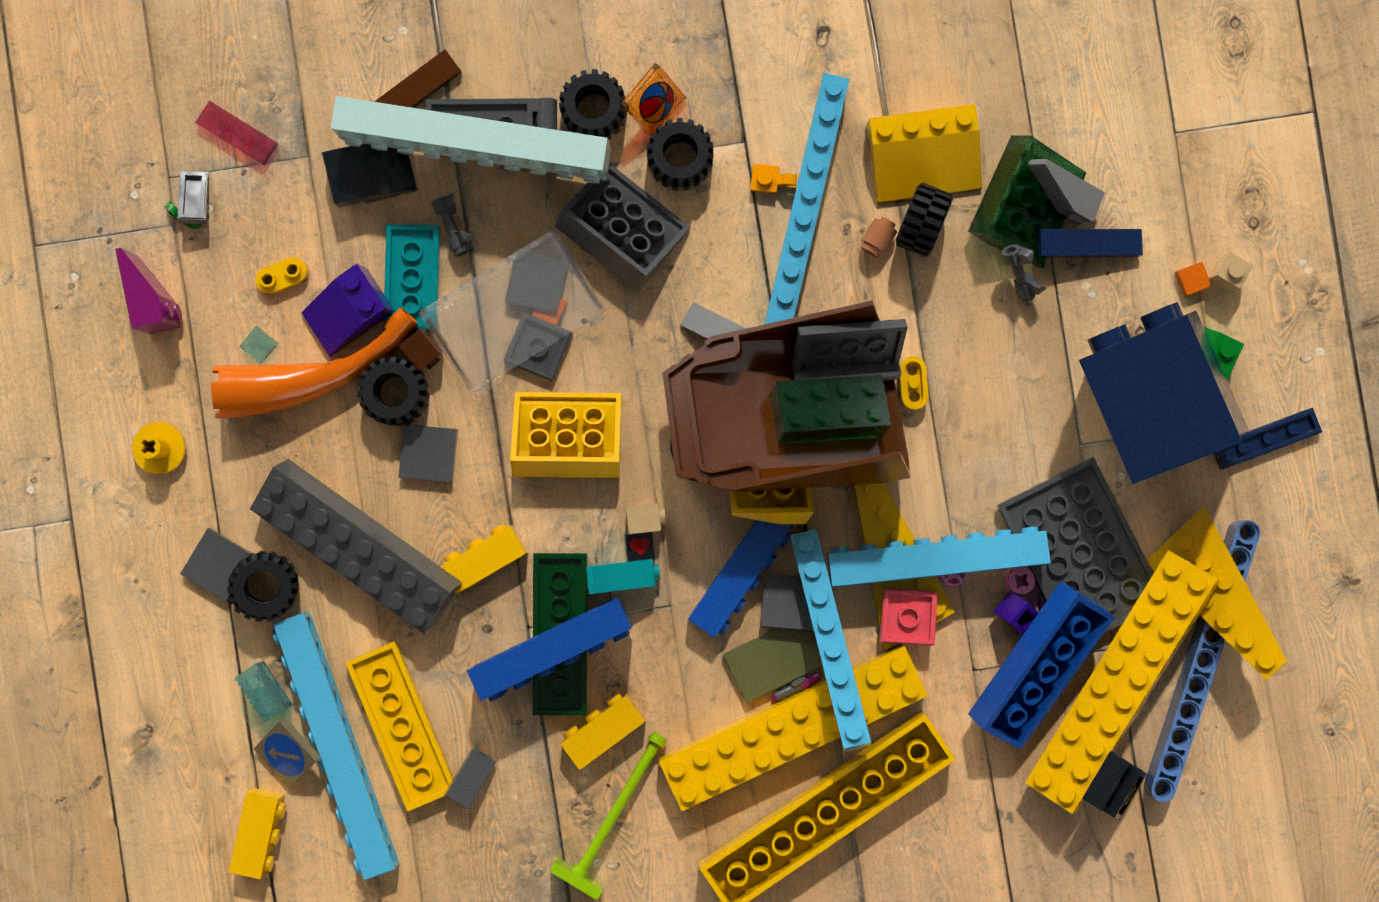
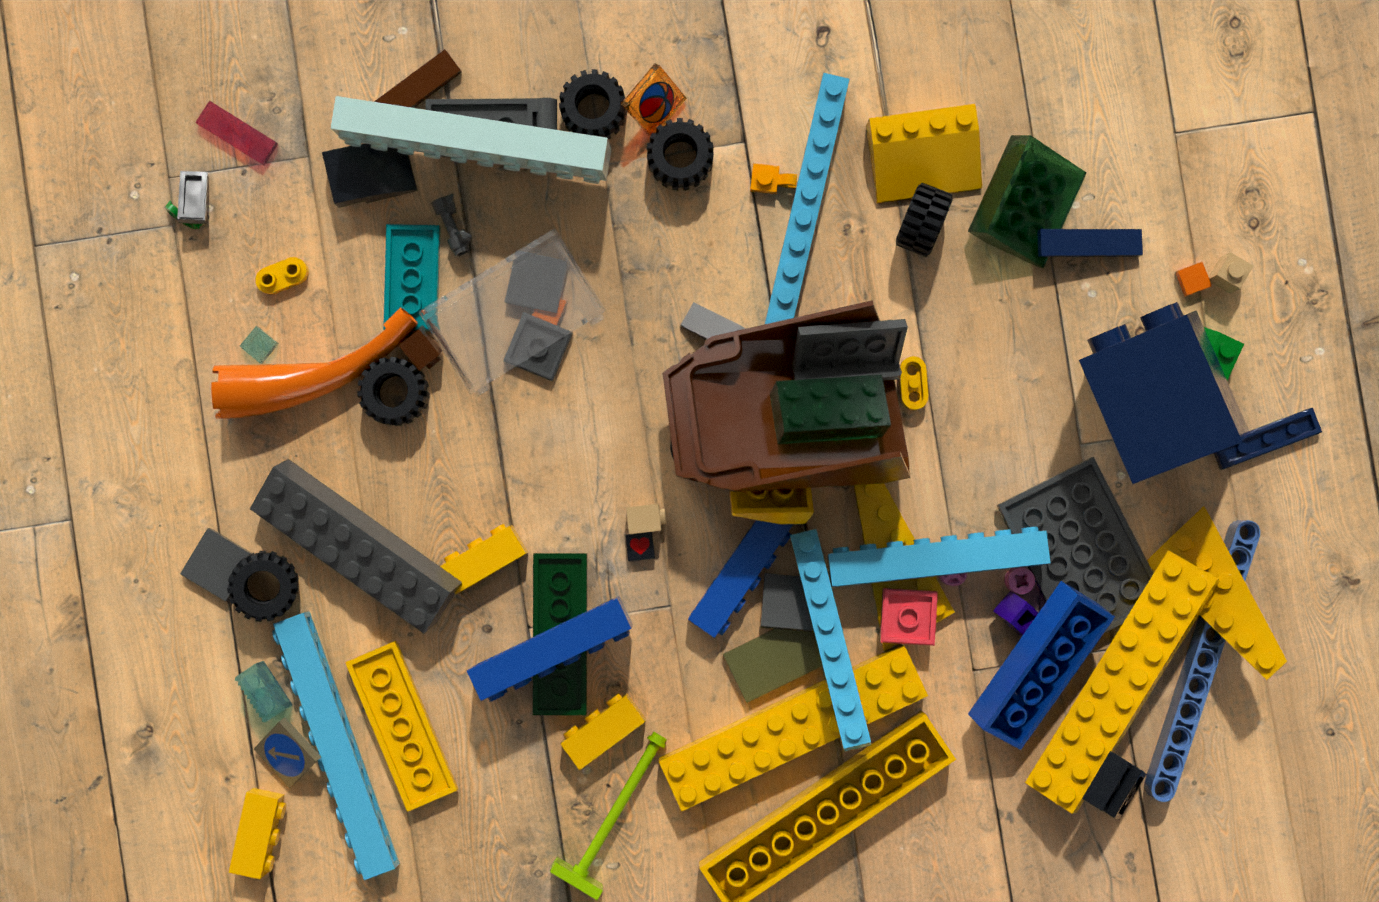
magenta slope [115,248,182,334] -> none
yellow piece [132,421,186,475] -> none
dark purple slope [301,263,395,357] -> none
dark grey tile [398,424,458,482] -> none
dark grey tile [444,748,496,809] -> none
yellow slope [510,392,622,478] -> none
dark grey slope [555,163,691,292] -> none
teal slope [586,559,660,594] -> none
dark grey piece [772,673,821,702] -> none
nougat brick [860,216,897,258] -> none
dark grey piece [1002,244,1046,302] -> none
light grey slope [1028,159,1105,225] -> none

